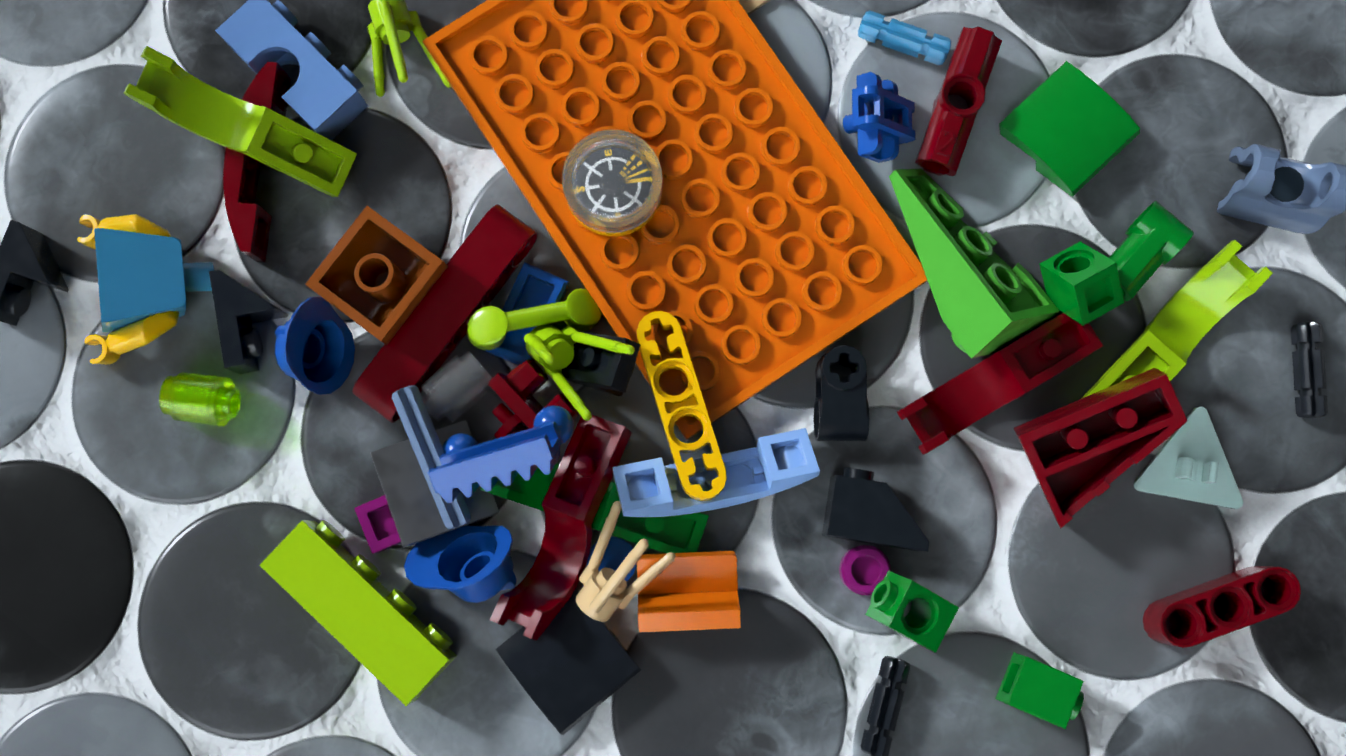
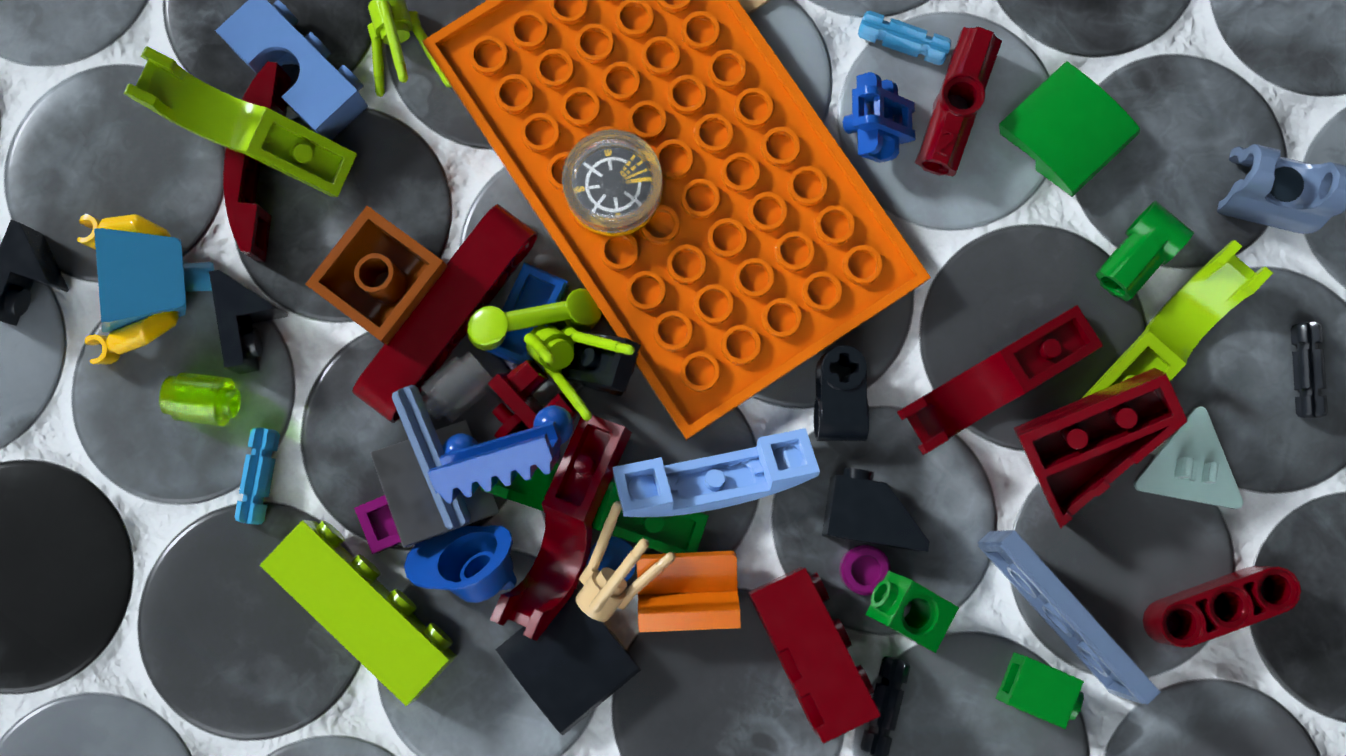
blue piece [275,297,355,395] -> none
yellow beam [637,311,727,501] -> none
bright green wedge [889,168,1060,359] -> none
green brick [1039,241,1125,326] -> none
none -> dark azure axle [234,427,280,525]
none -> dark red wedge [748,567,881,744]
none -> sand blue tile [977,530,1161,705]

